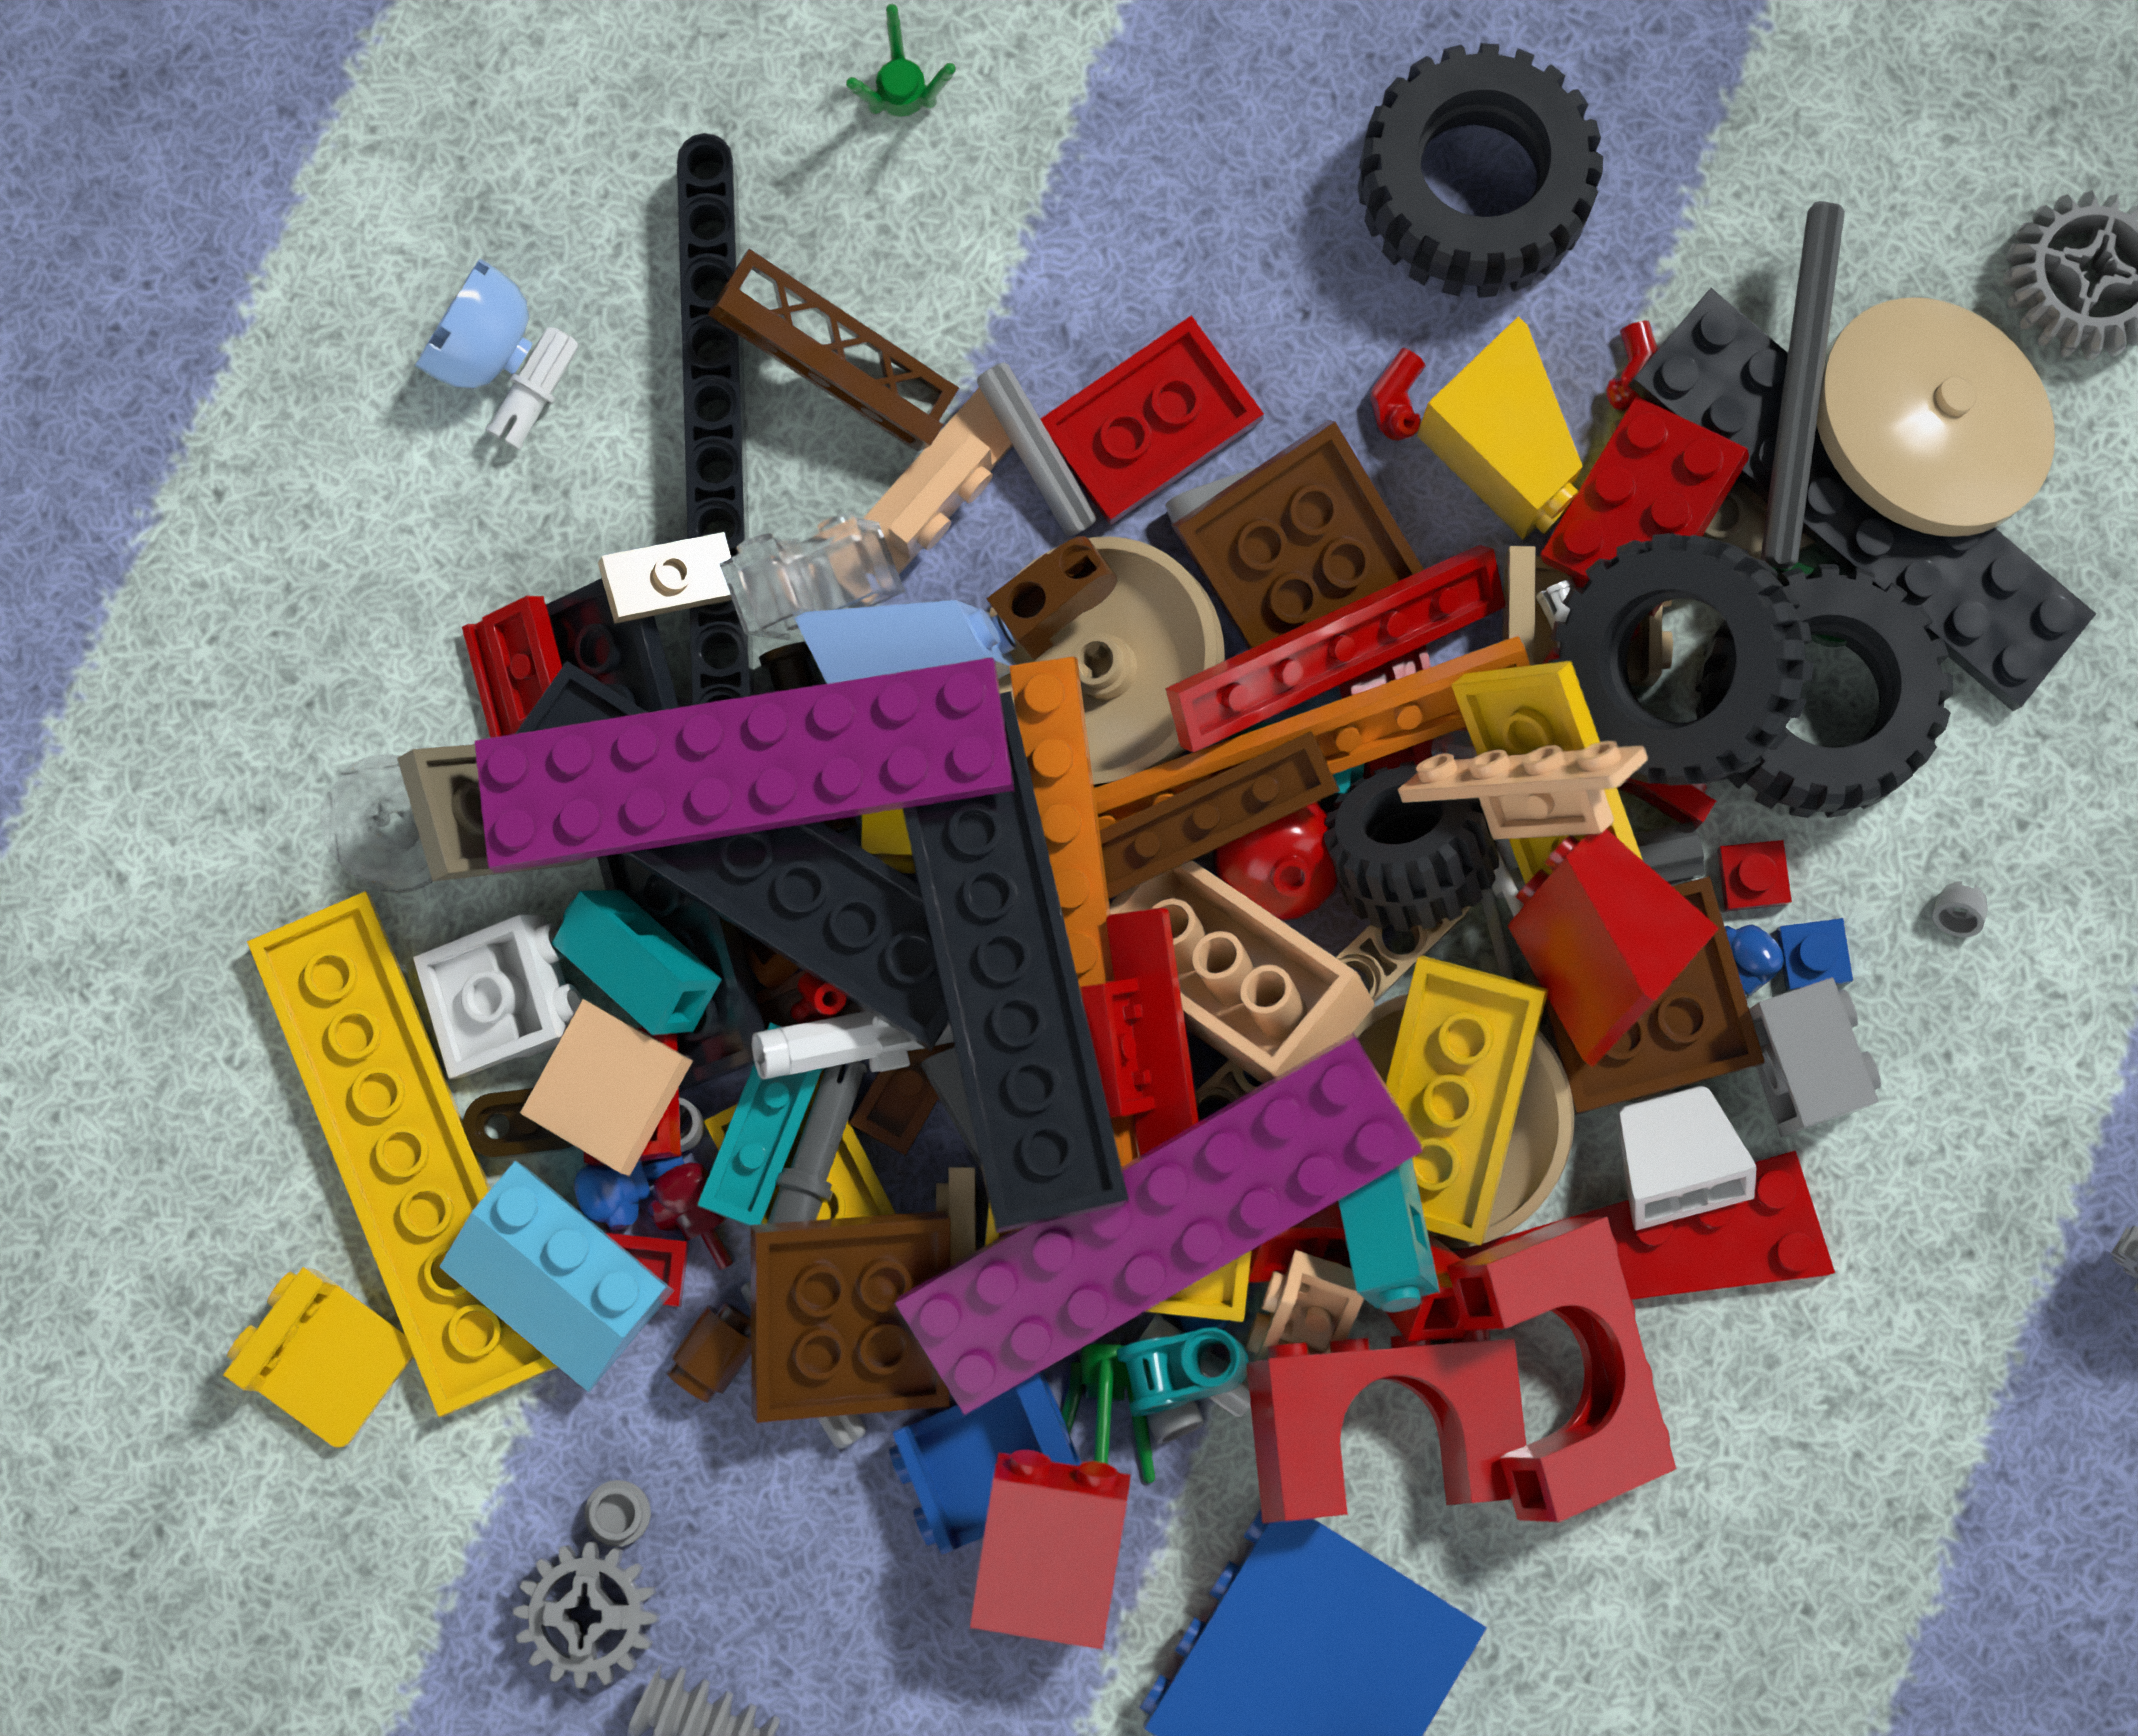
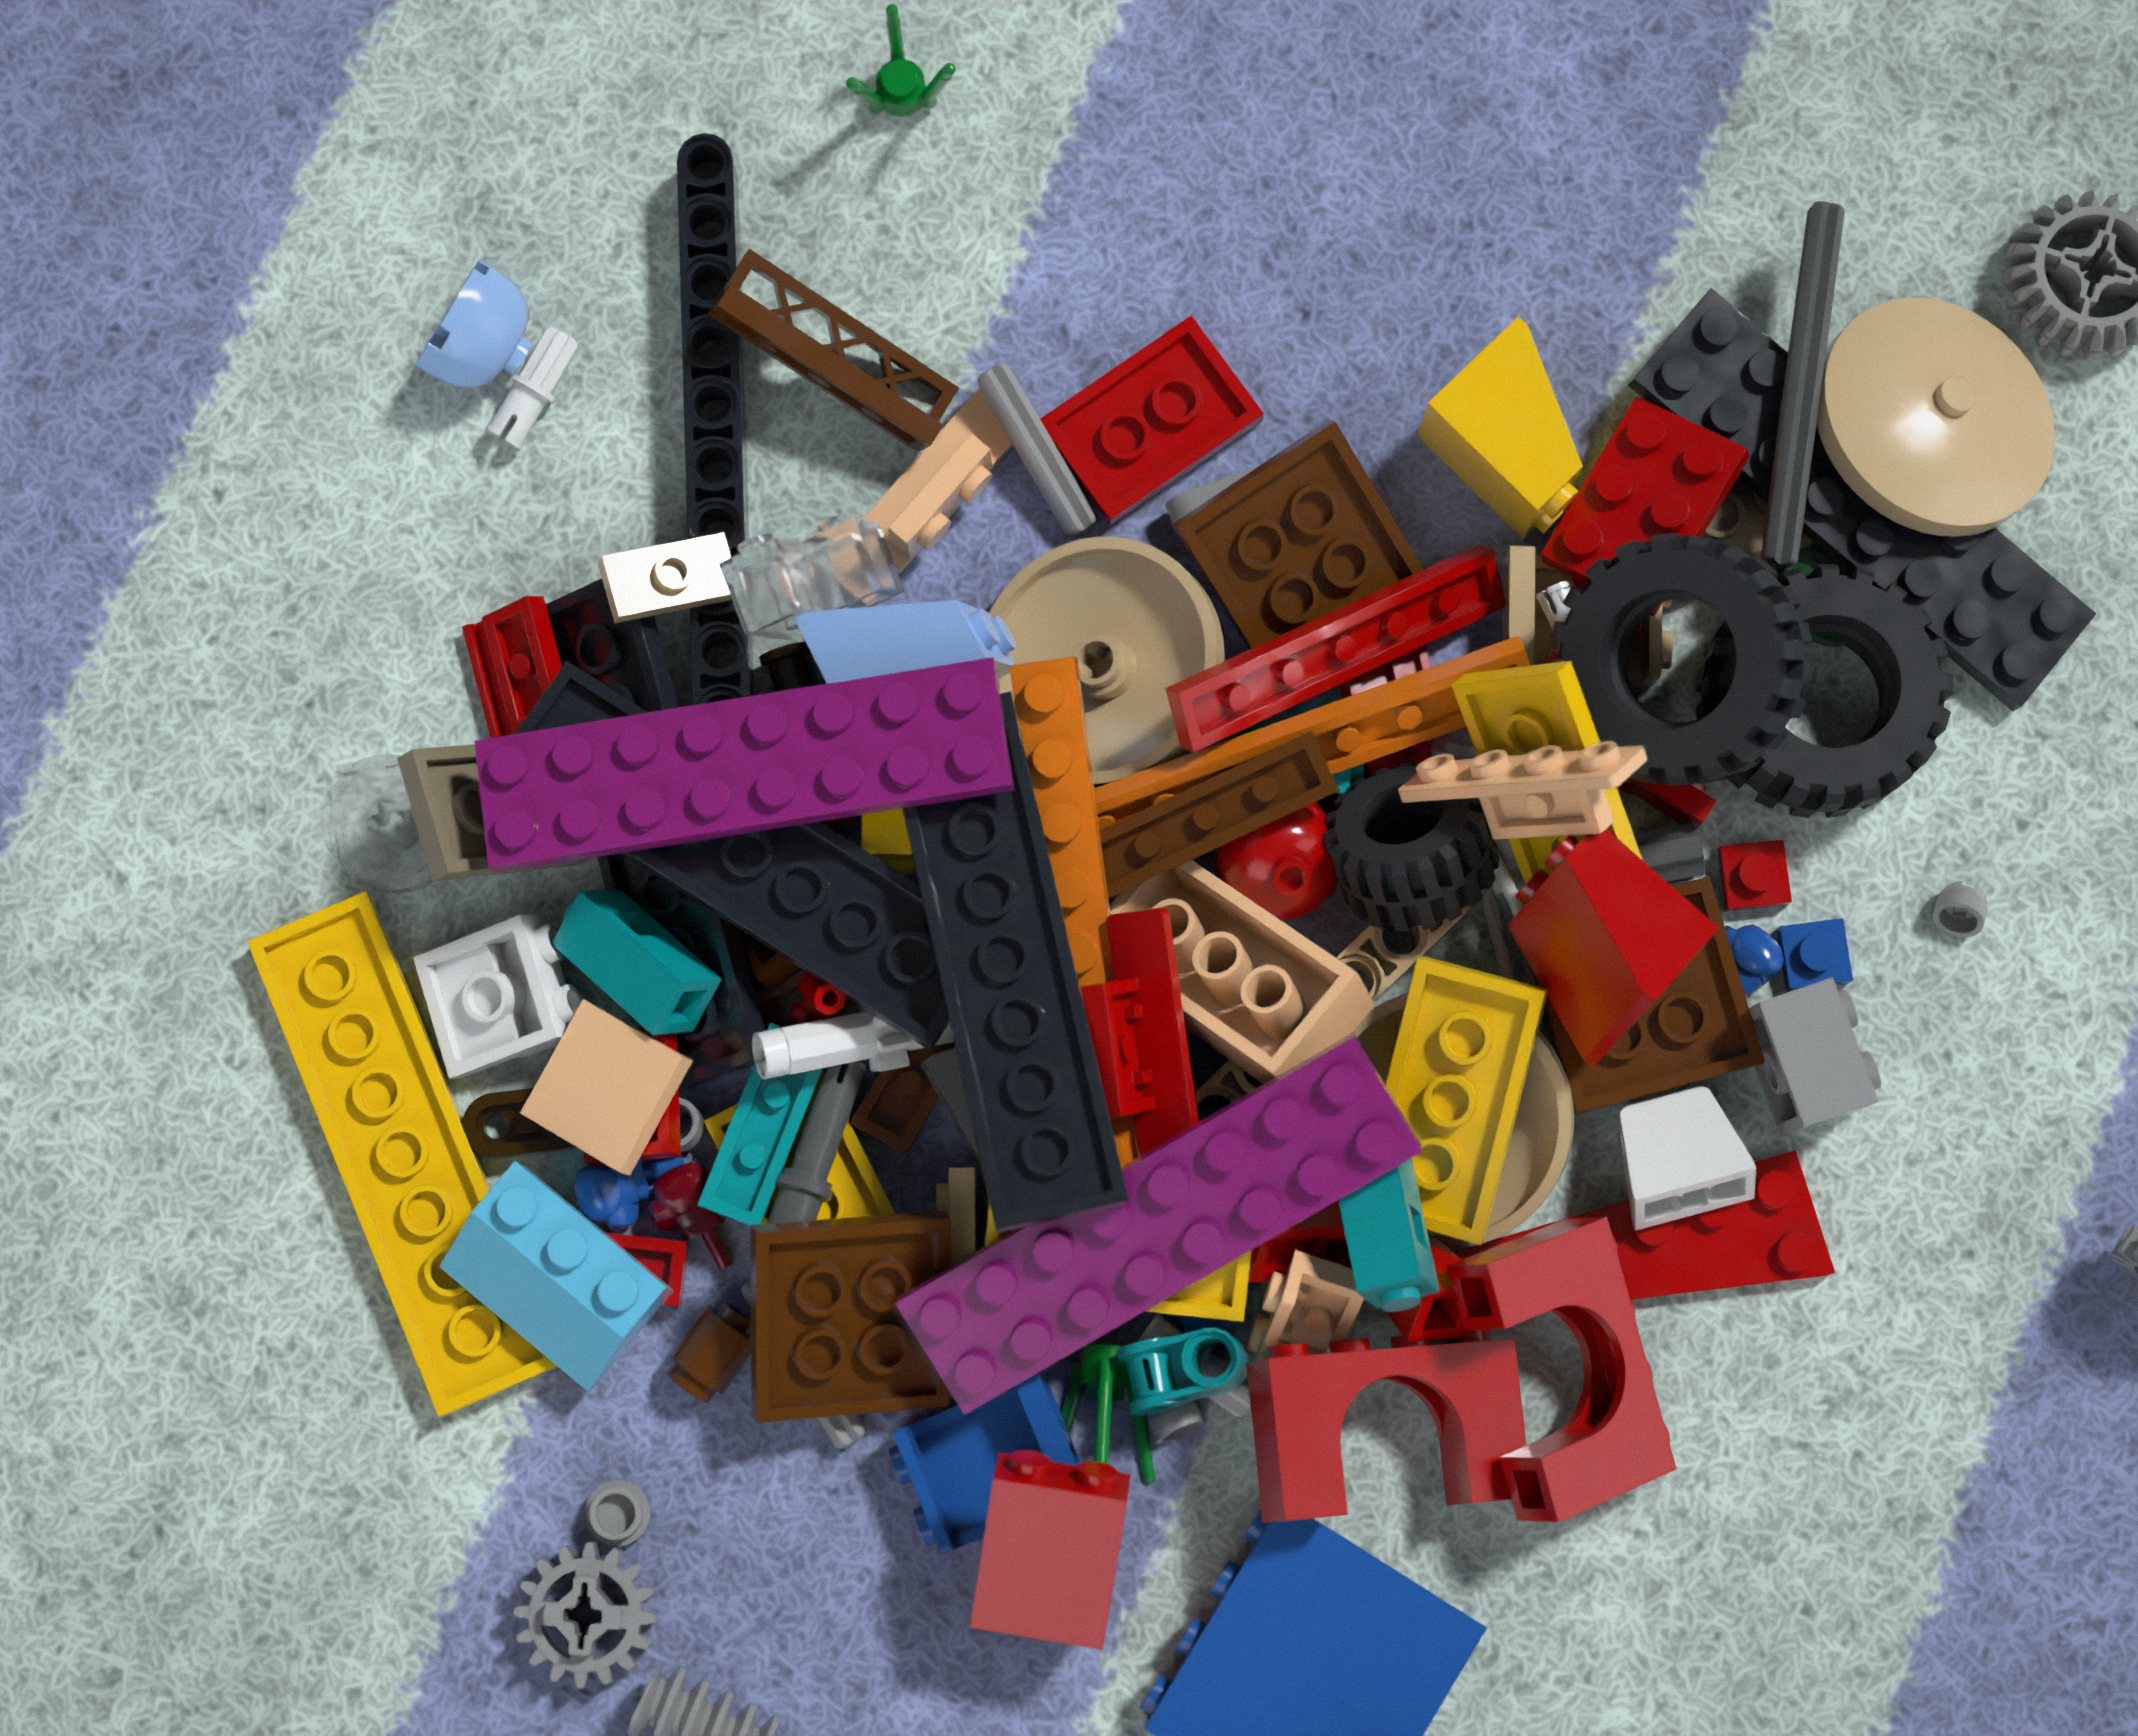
yellow bracket [223,1267,414,1447] -> none
reddish brown leg [986,536,1118,661] -> none
black tyre [1358,43,1603,298] -> none
red arm [1370,348,1426,441] -> none
red arm [1606,320,1658,411] -> none

